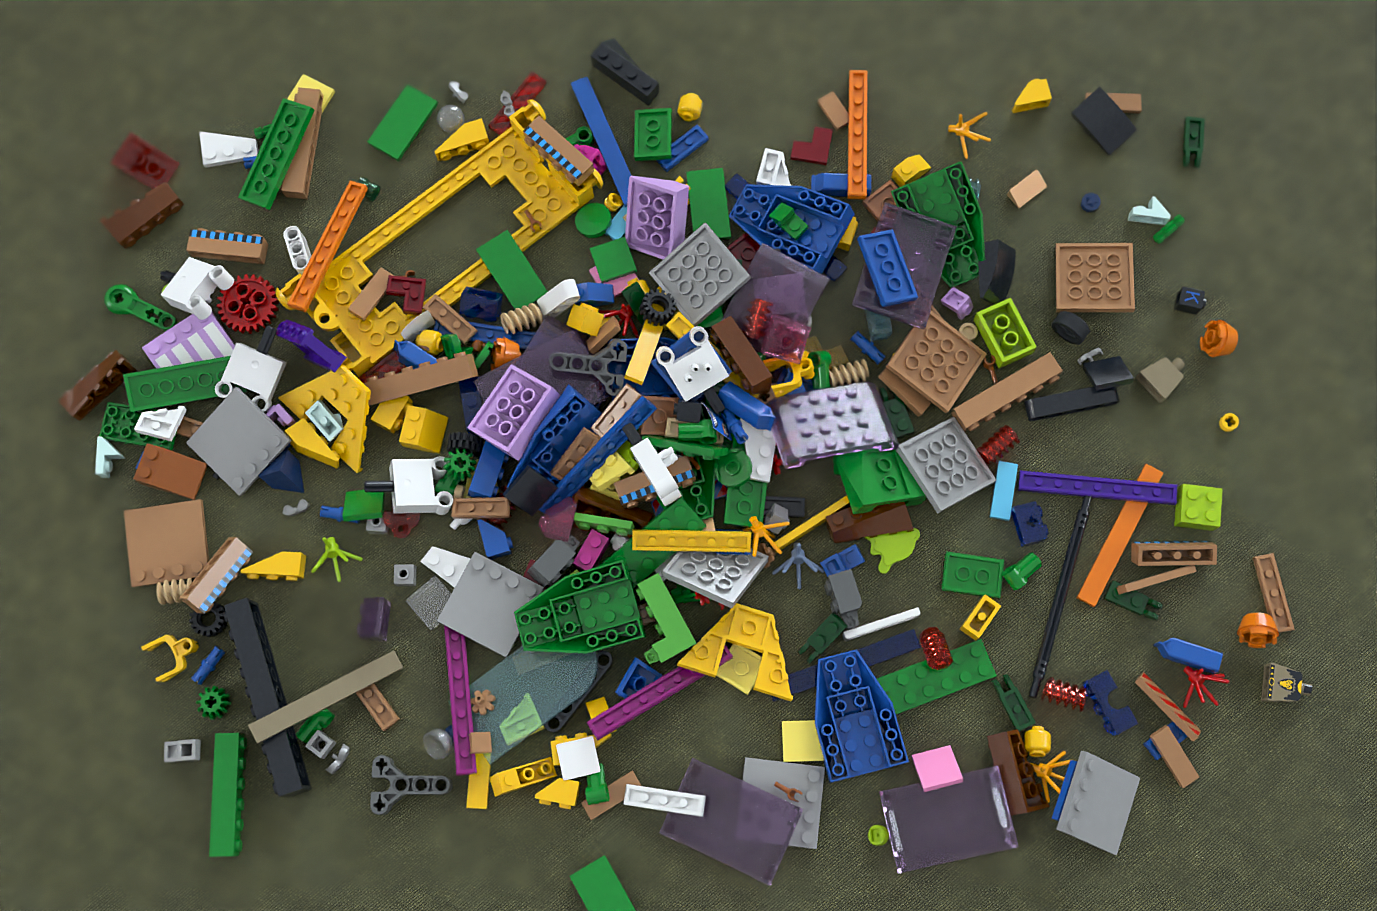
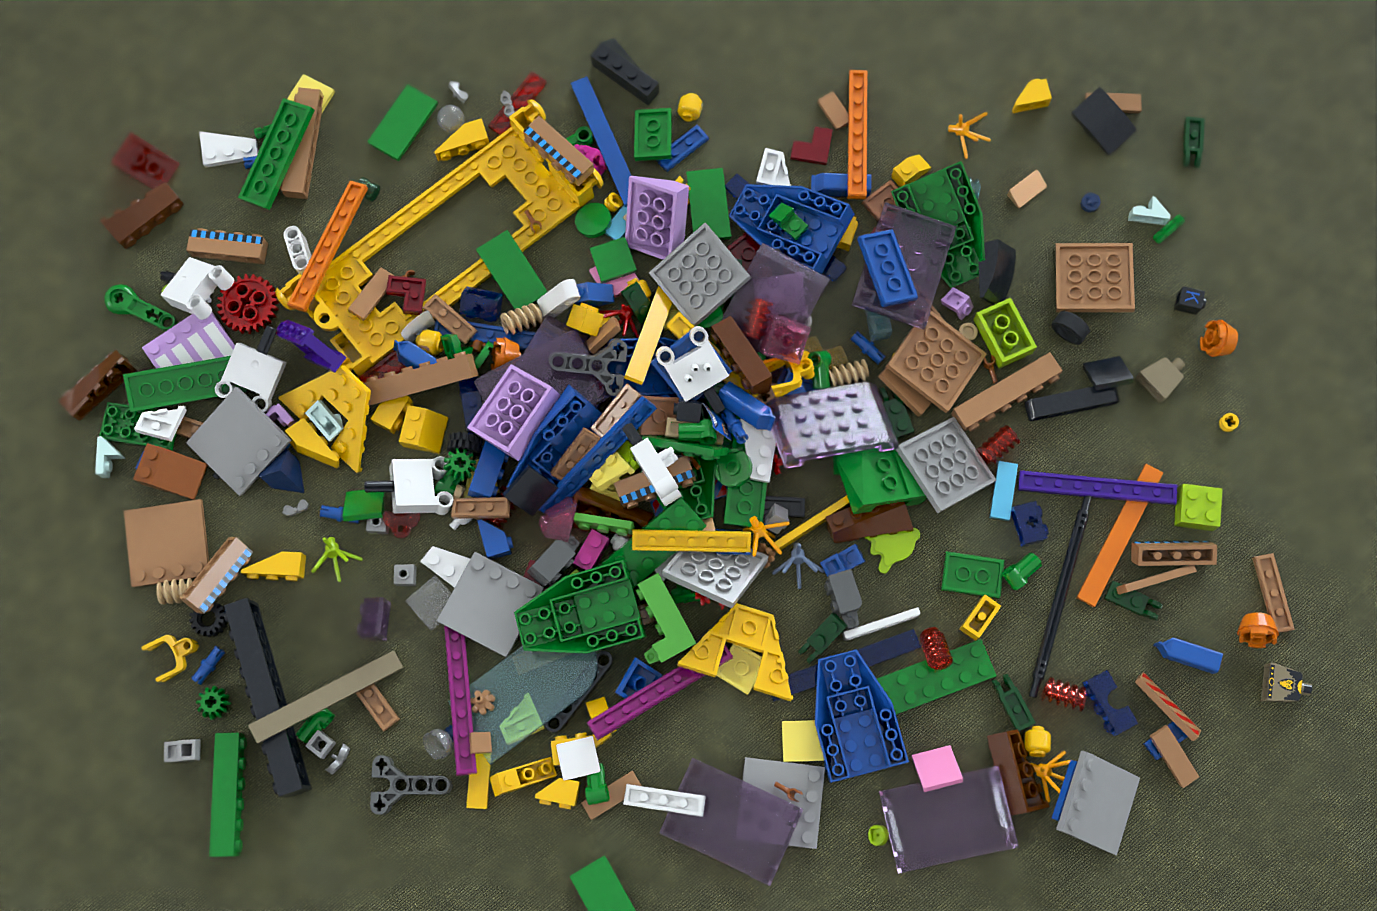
black tyre [639,289,676,326] -> none
light grey piece [1077,348,1103,365] -> none
red plant [1183,666,1229,708] -> none

